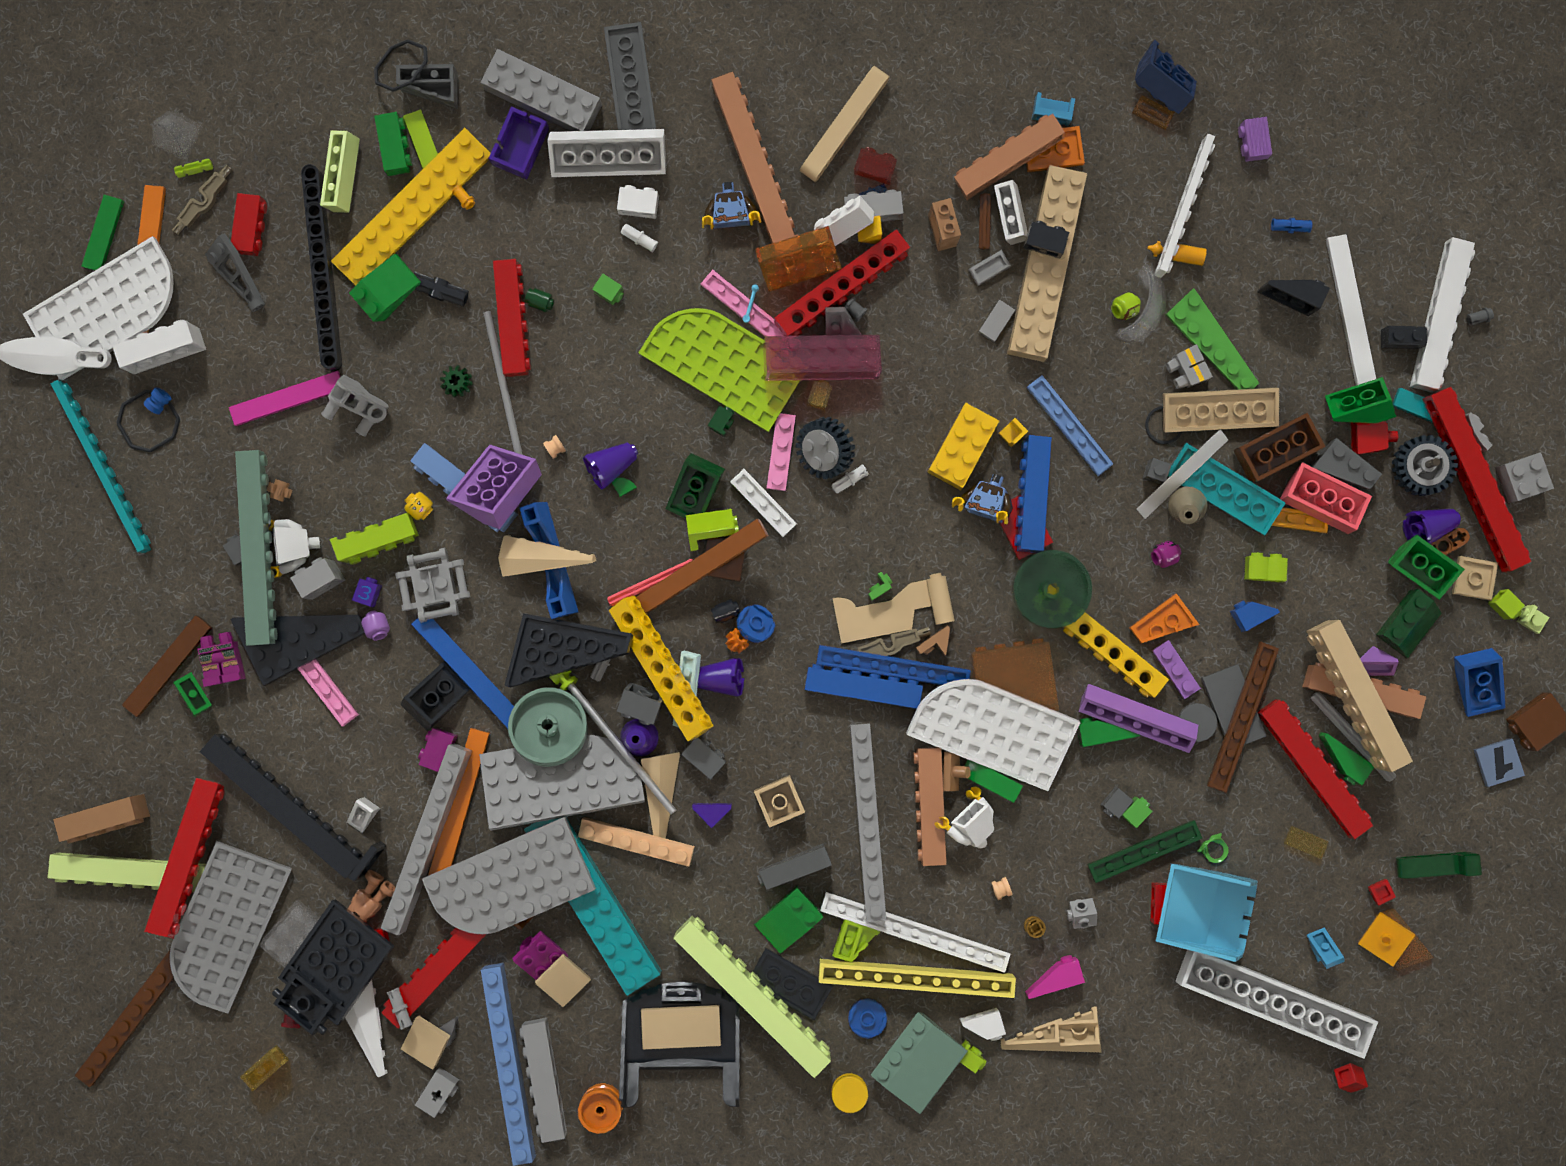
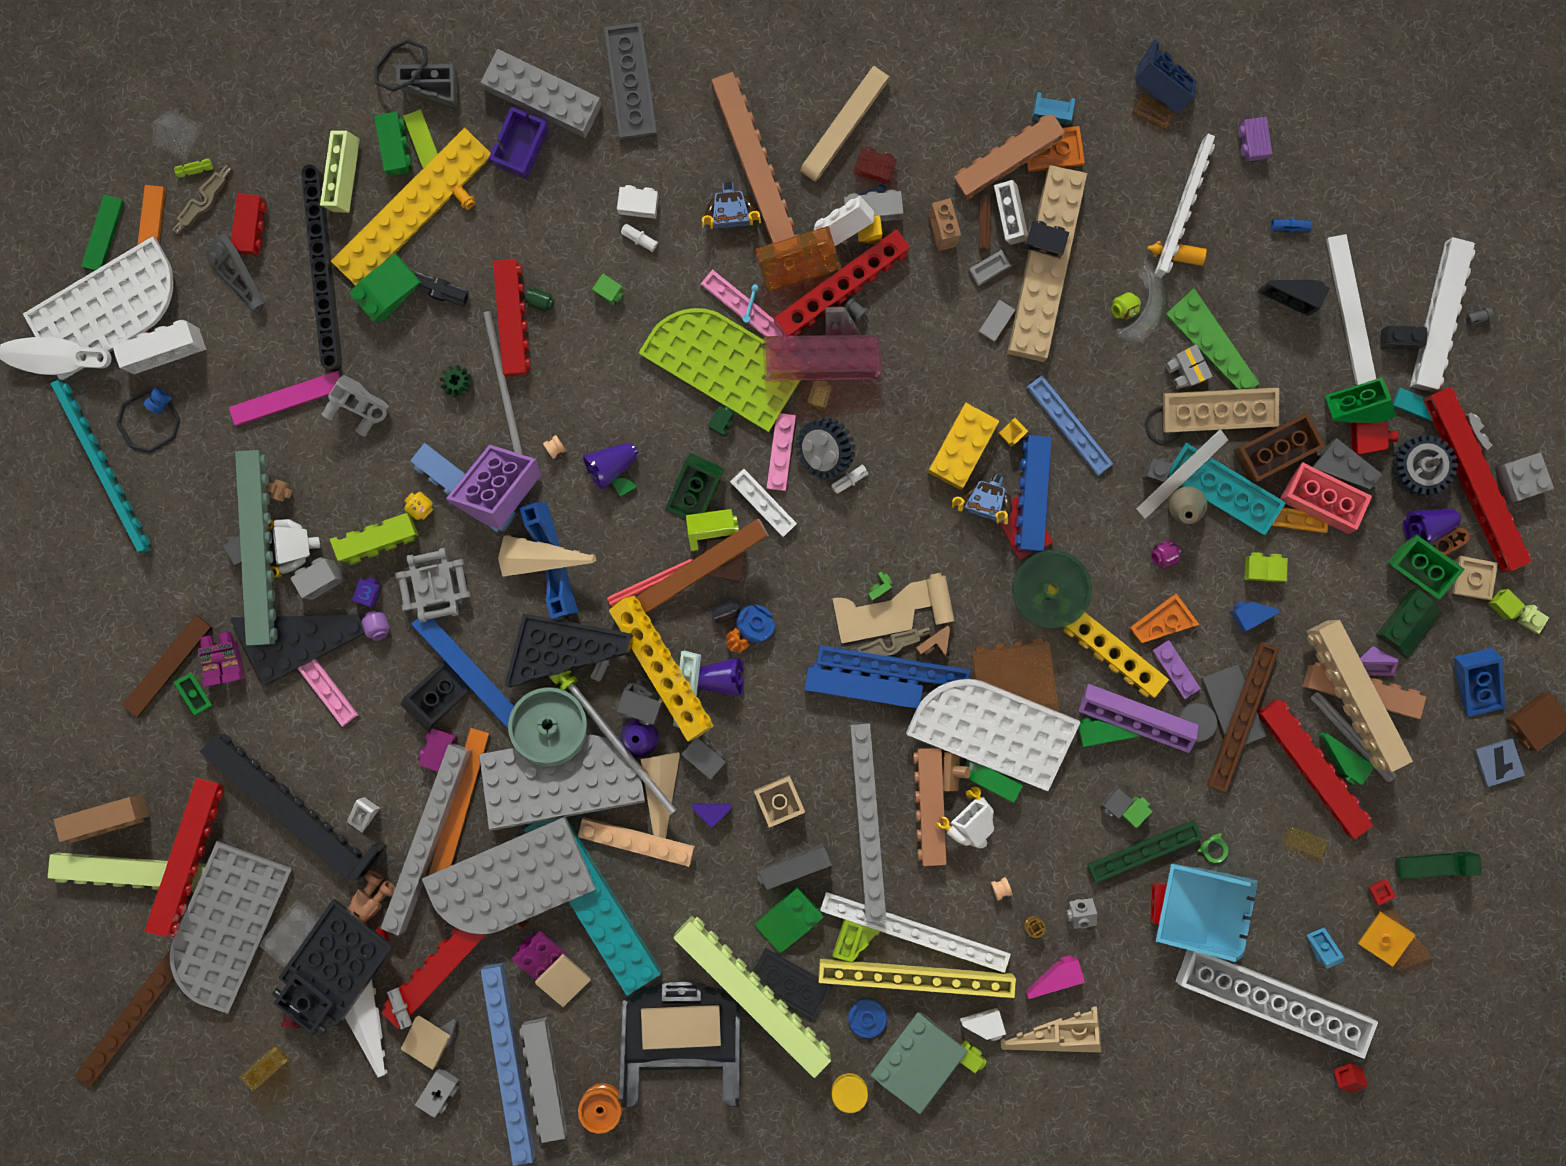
white brick [548,129,667,177] -> none

